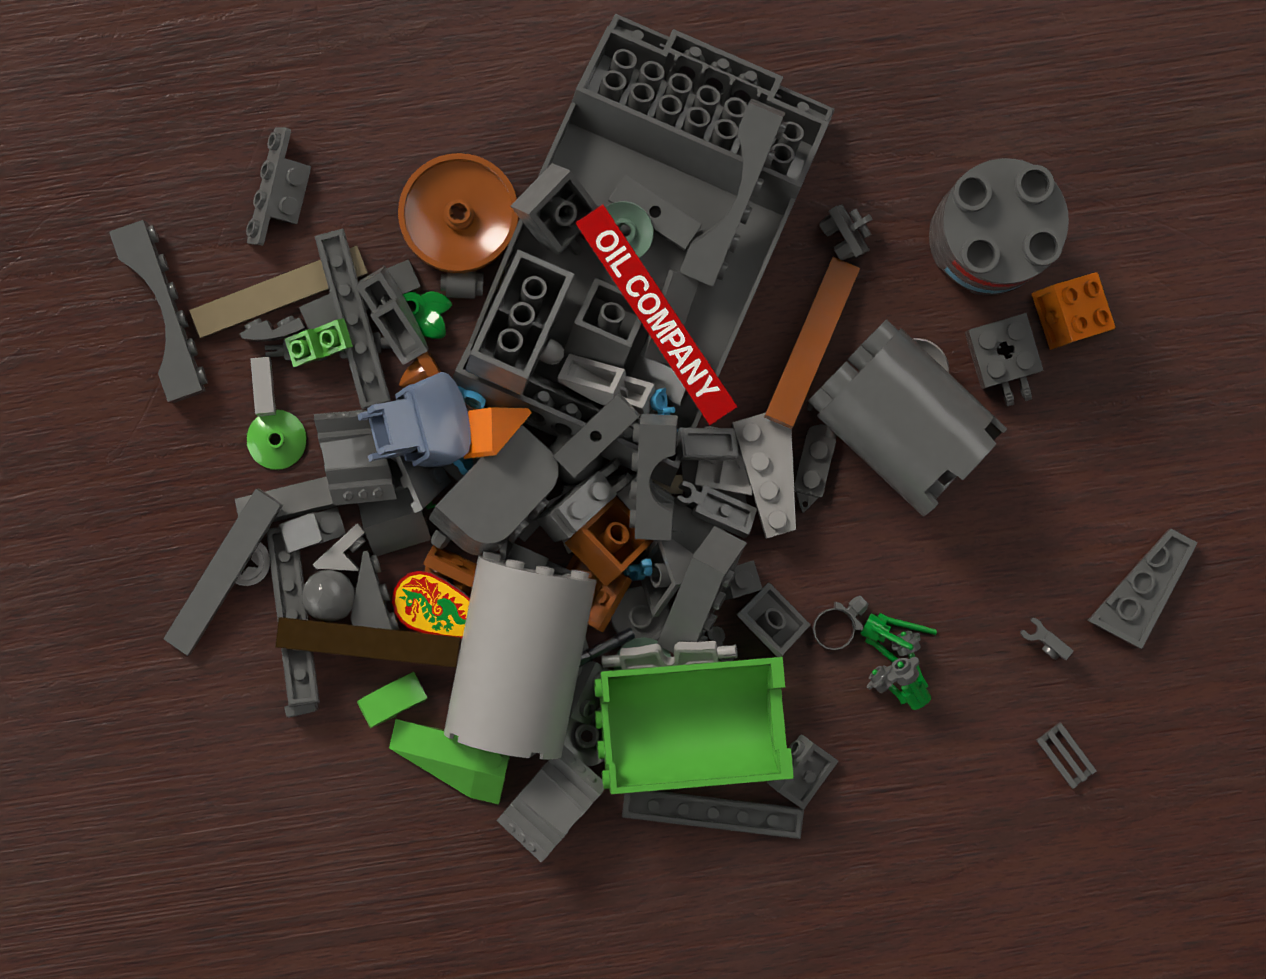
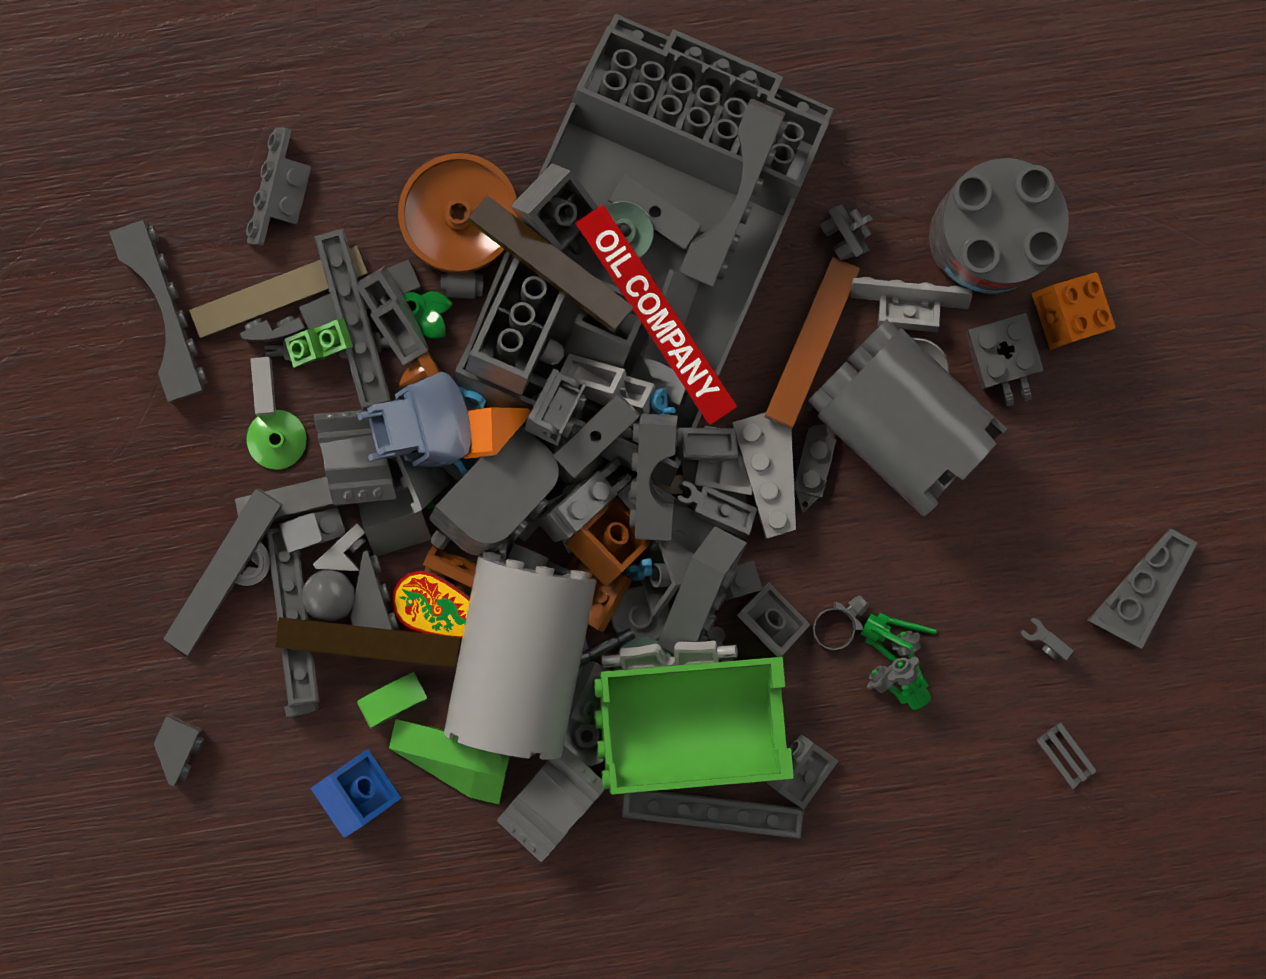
none -> dark grey slope [154,715,204,786]
none -> blue slope [310,749,401,838]
none -> dark brown tile [468,195,633,333]
none -> dark grey hinge [525,368,588,446]
none -> light grey bracket [850,277,973,332]

